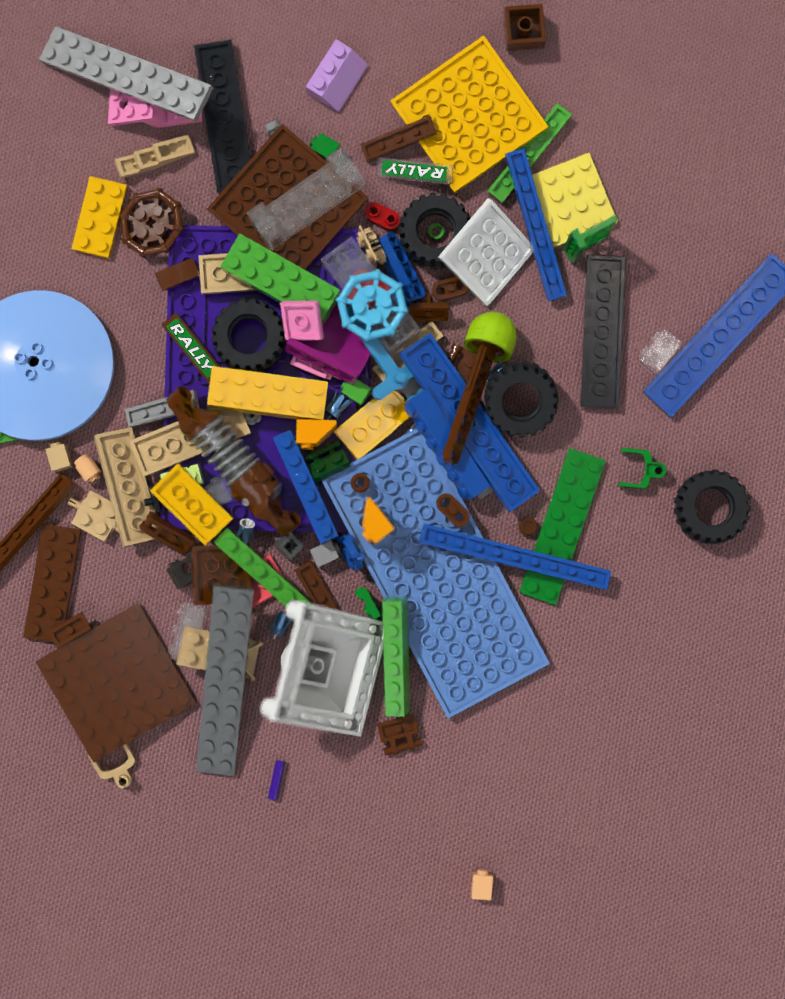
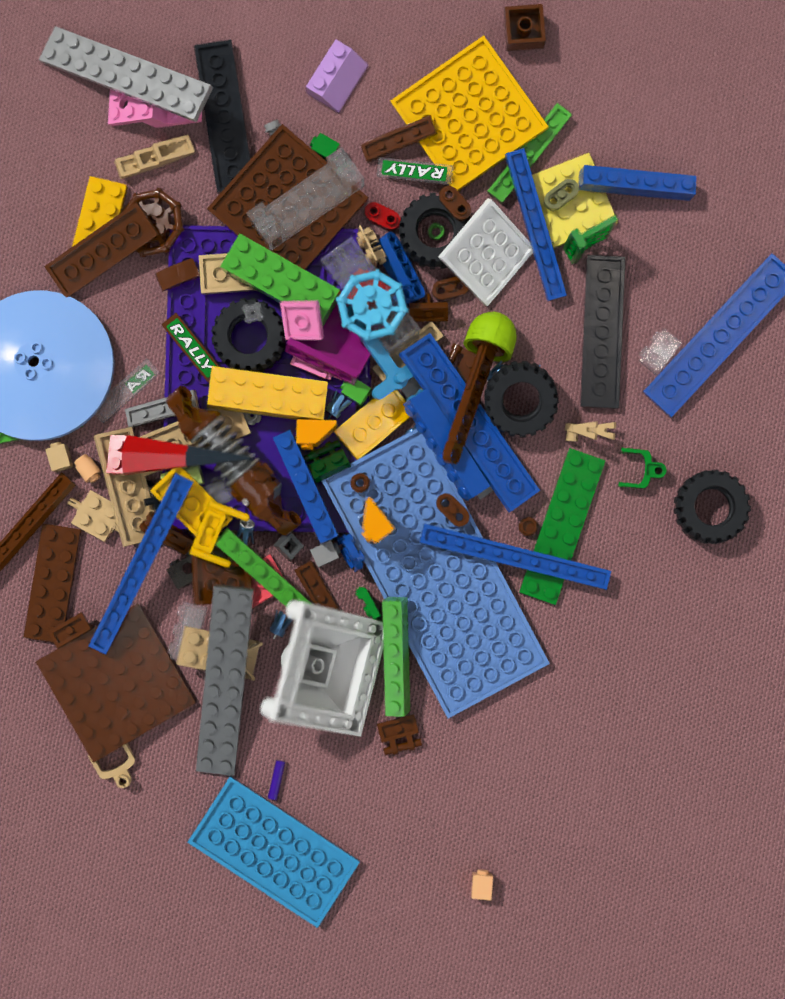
none -> reddish brown plate [44,202,160,297]
none -> blue plate [89,473,193,654]
none -> clear tile [95,359,160,424]
none -> red plate [106,435,252,475]
none -> dark azure plate [188,776,360,928]
none -> yellow plate [189,500,250,568]
none -> clear plate [242,302,263,324]
none -> reddish brown plate [439,186,471,221]
none -> olive plate [544,179,579,211]
none -> tan piece [565,422,616,441]
none -> blue brick [578,165,696,201]

